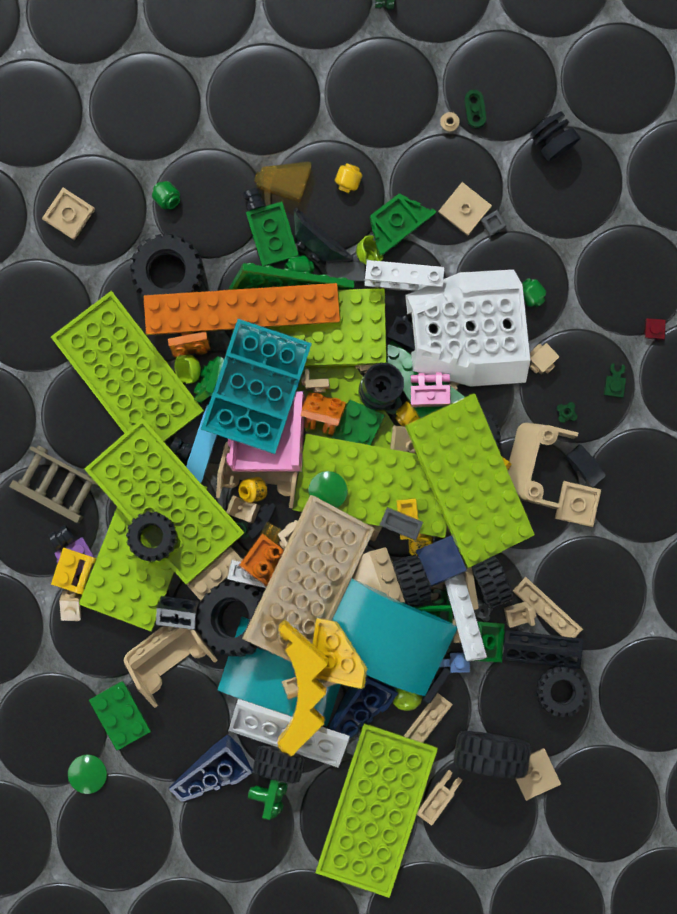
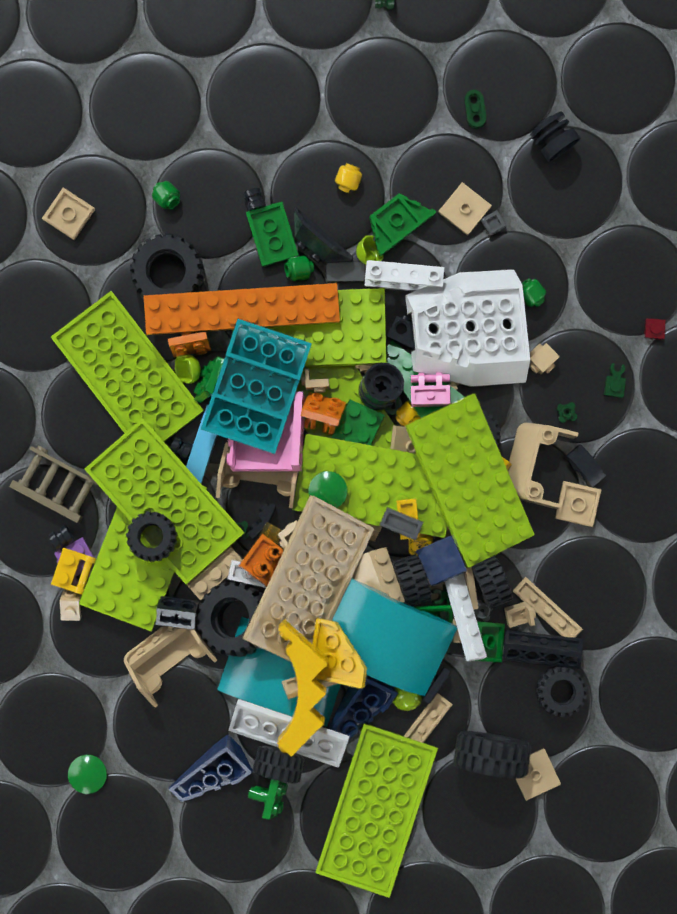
green plate [89,680,151,751] -> none
tan bracket [227,496,260,524] -> none
green wing [228,263,354,290] -> none
yellow head [238,476,267,503] -> none
clear yellow slope [254,162,312,202] -> none
tan hinge [417,770,462,825] -> none
medium blue plate [439,653,470,673] -> none
tan plate [440,112,459,132] -> none

